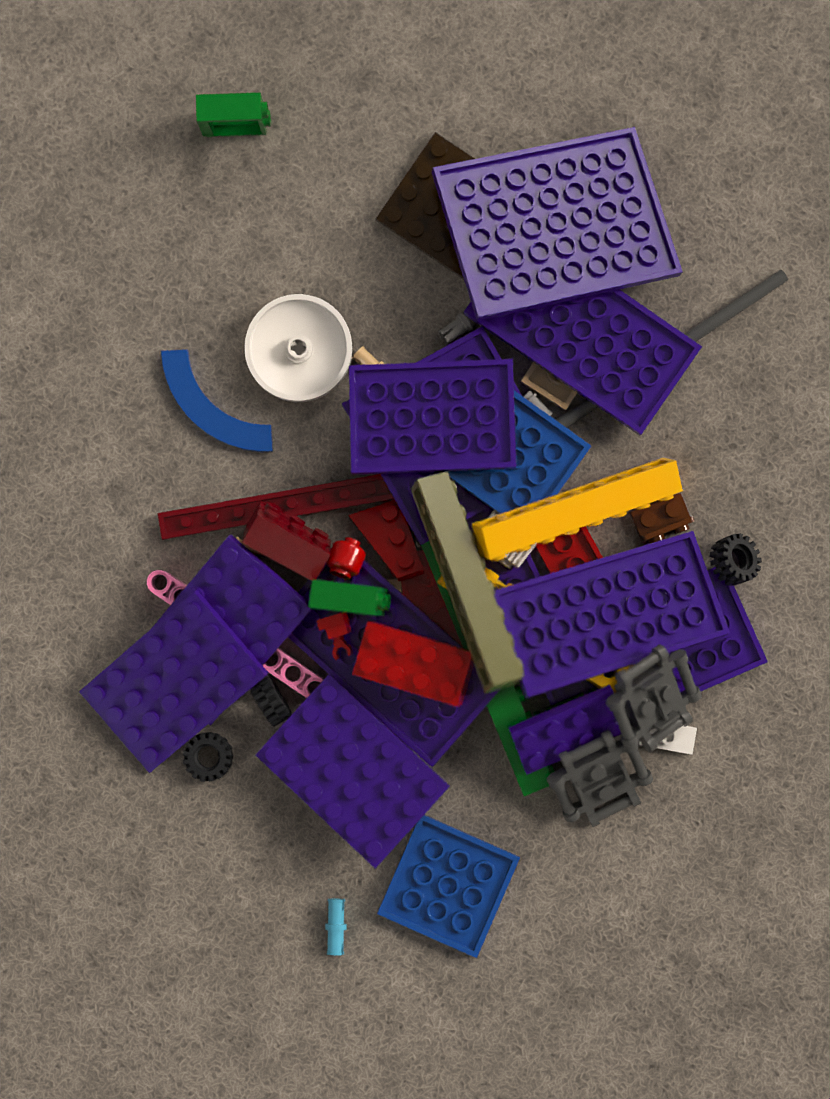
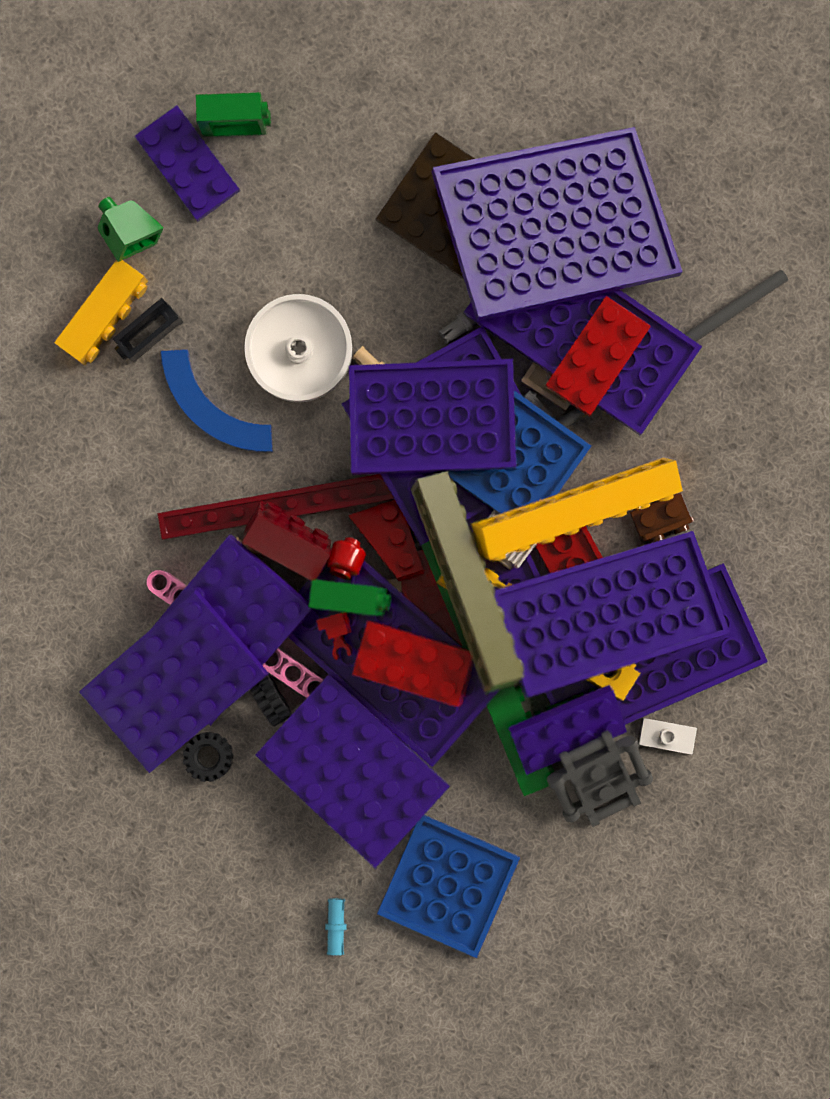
dark grey brick [606,644,702,752] -> none
black tyre [709,533,762,586] -> none
none -> yellow brick [54,260,148,366]
none -> green torso [98,197,164,262]
none -> black window [113,298,184,363]
none -> dark purple plate [135,105,240,222]
none -> red plate [545,296,651,417]

